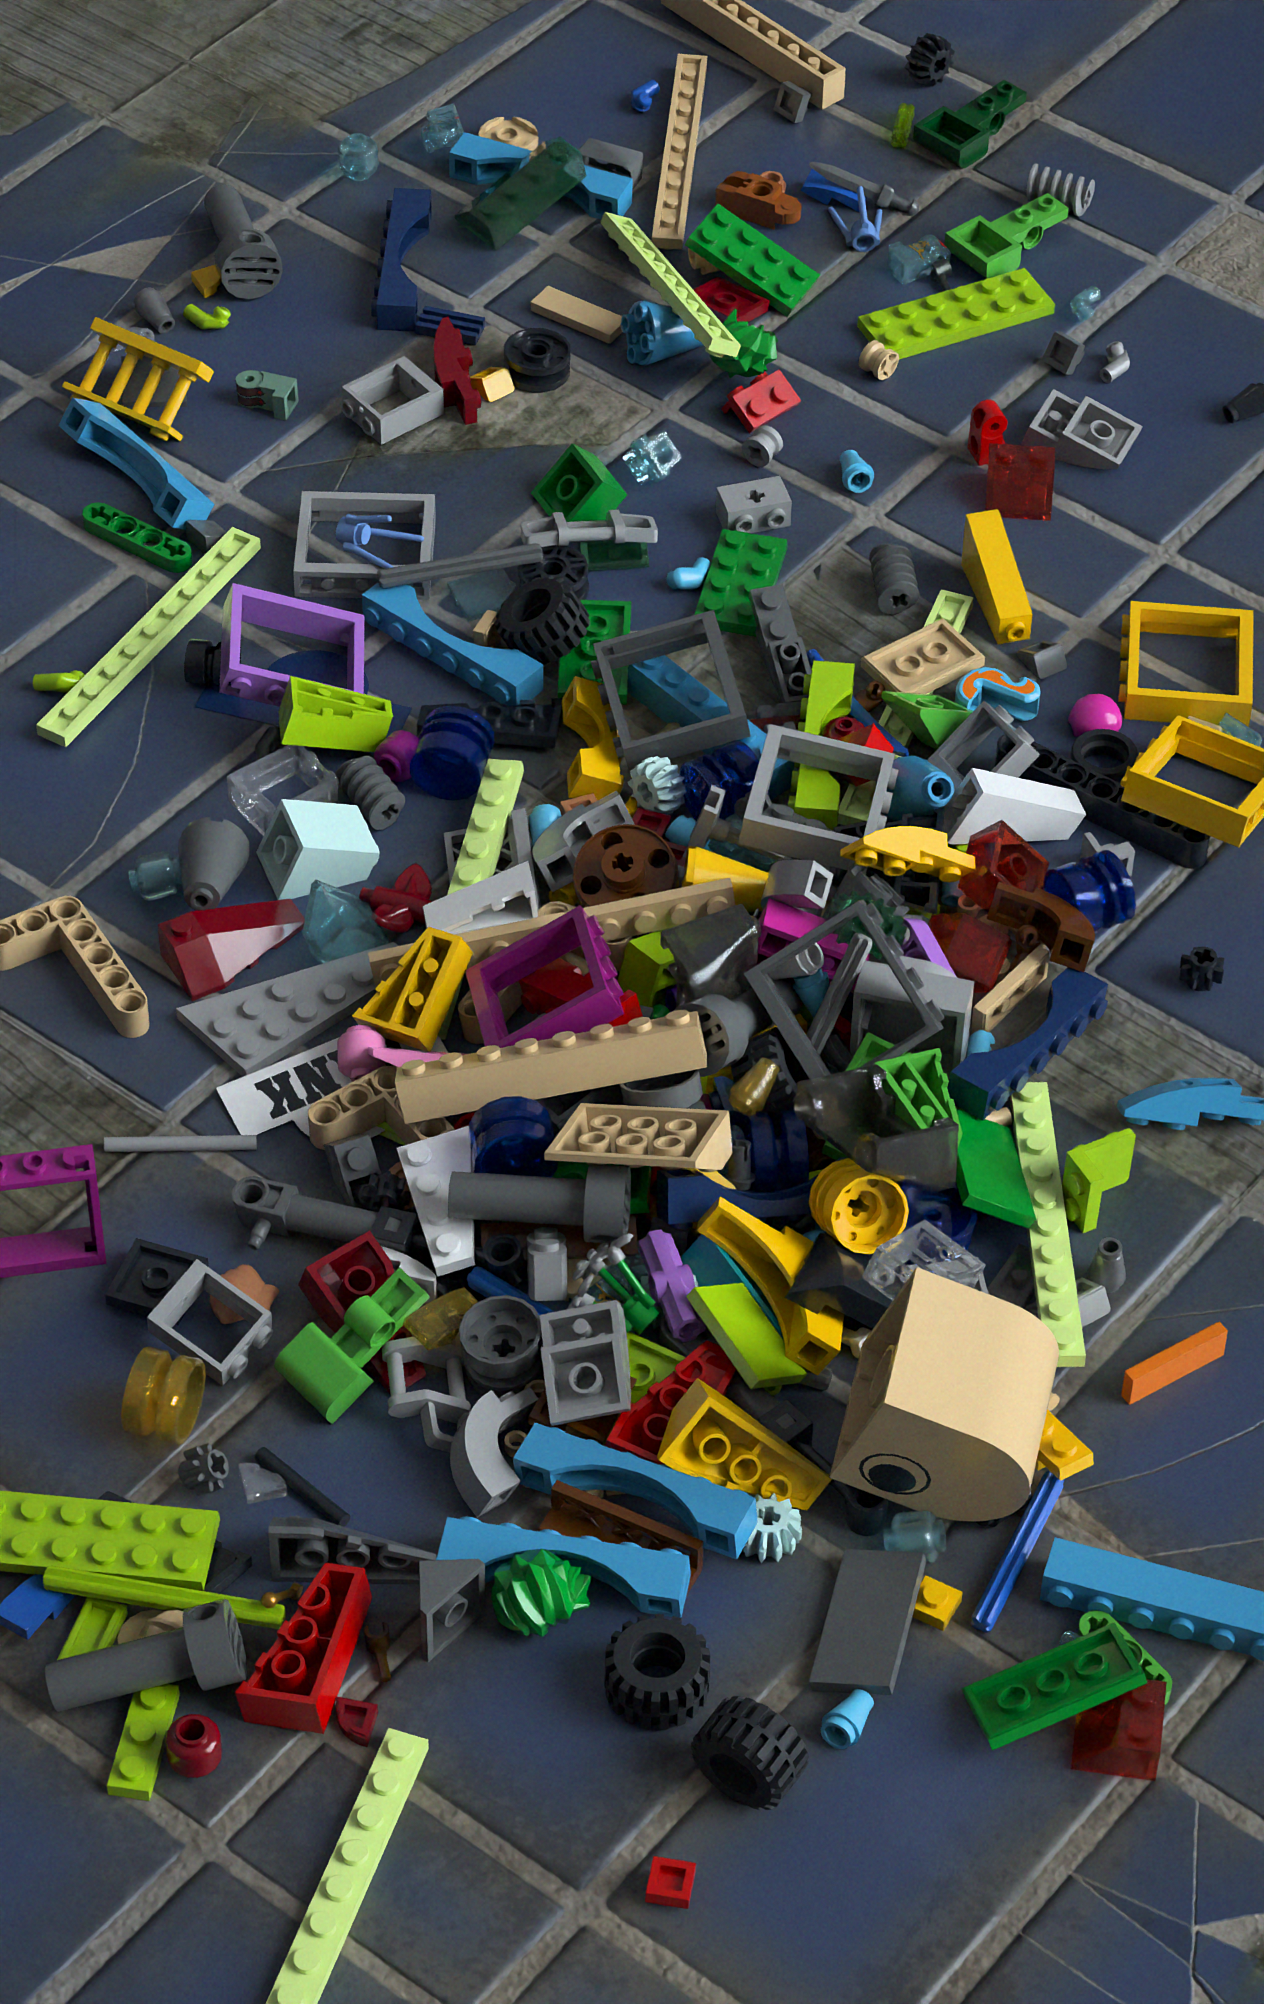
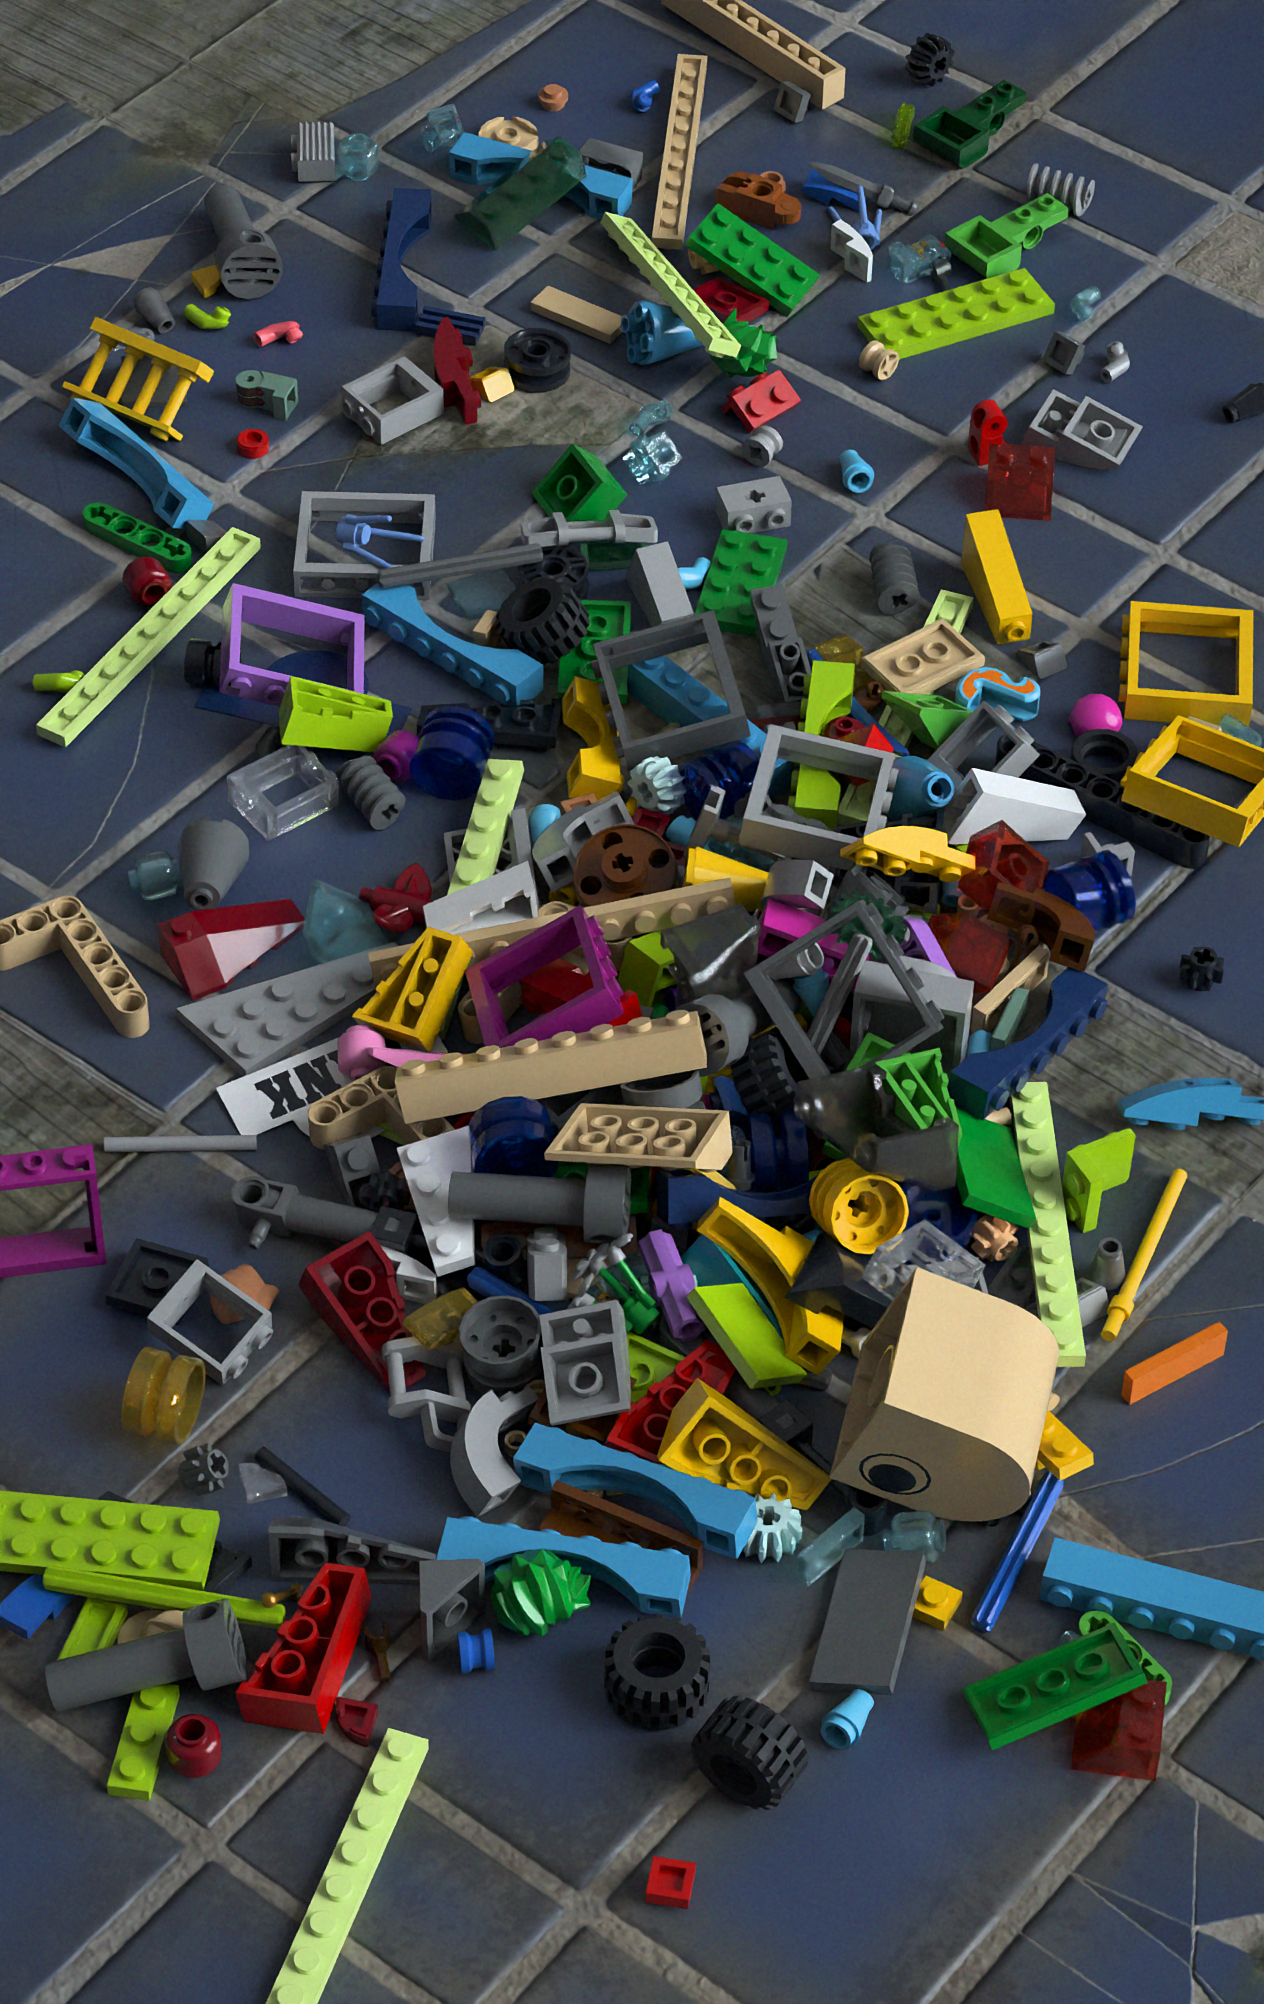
light aqua slope [256,799,380,900] -> none
bright green plate [274,1267,430,1424] -> none
clear yellow cone [728,1058,780,1116] -> none
none -> dark red head [122,556,172,607]
none -> red tile [236,429,269,459]
none -> coral arm [253,321,303,347]
none -> light grey brick [291,121,335,182]
none -> blue wheel [457,1628,495,1674]
none -> nougat plate [538,84,568,111]
none -> light grey slope [625,541,694,627]
none -> clear light blue arm [629,401,673,437]
none -> clear light blue tile [797,1507,865,1586]
none -> clear yellow slope [816,634,875,697]
none -> white slope [830,219,873,283]
none -> light nougat gear [971,1215,1019,1262]
none -> sand green tile [990,987,1029,1051]
none -> yellow bar [1101,1169,1187,1342]

